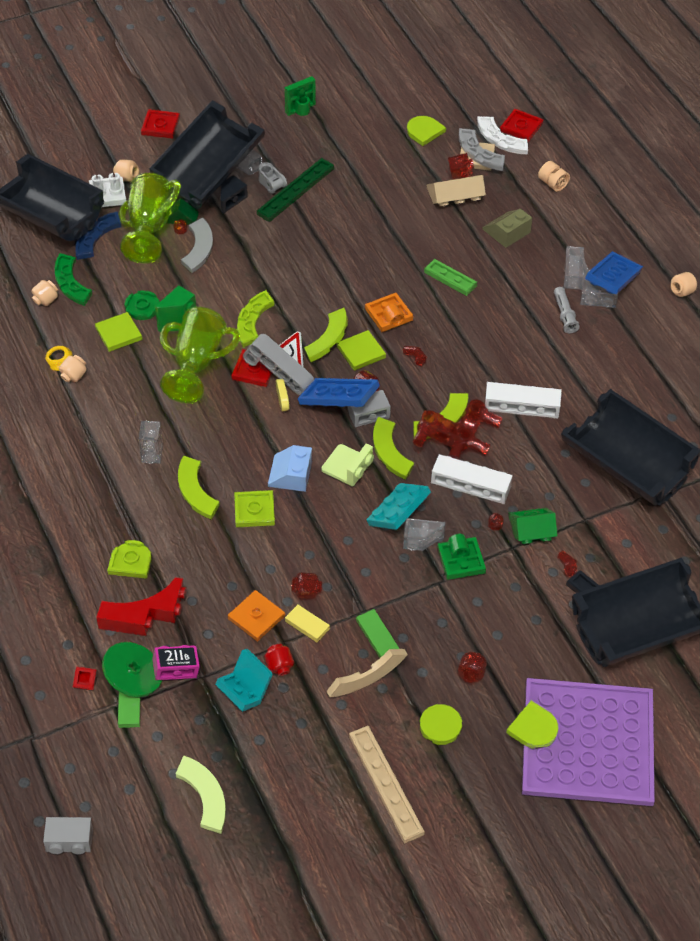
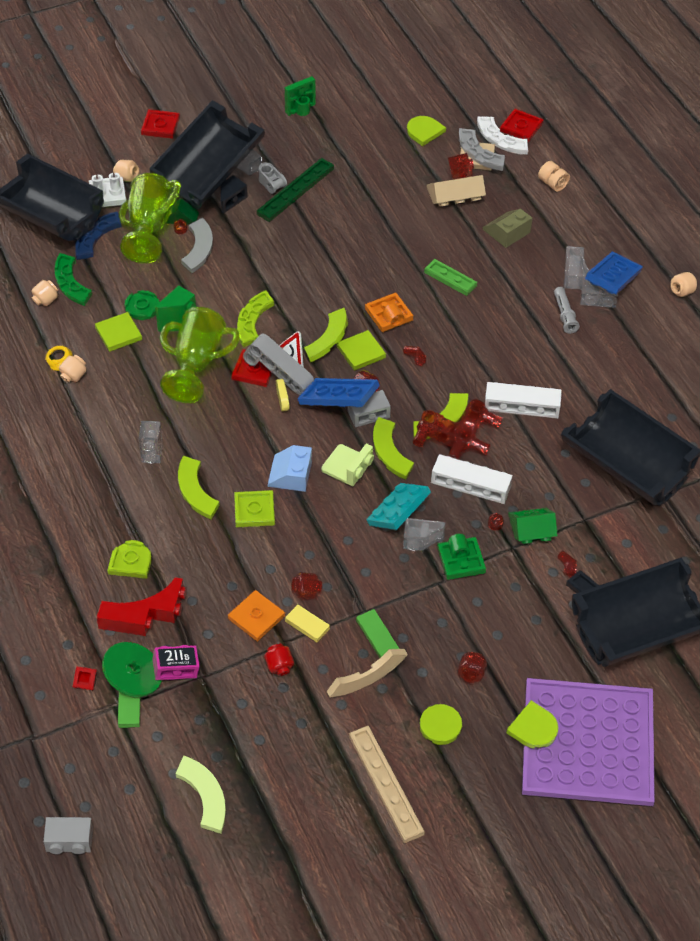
teal bracket [215,649,272,712] -> none

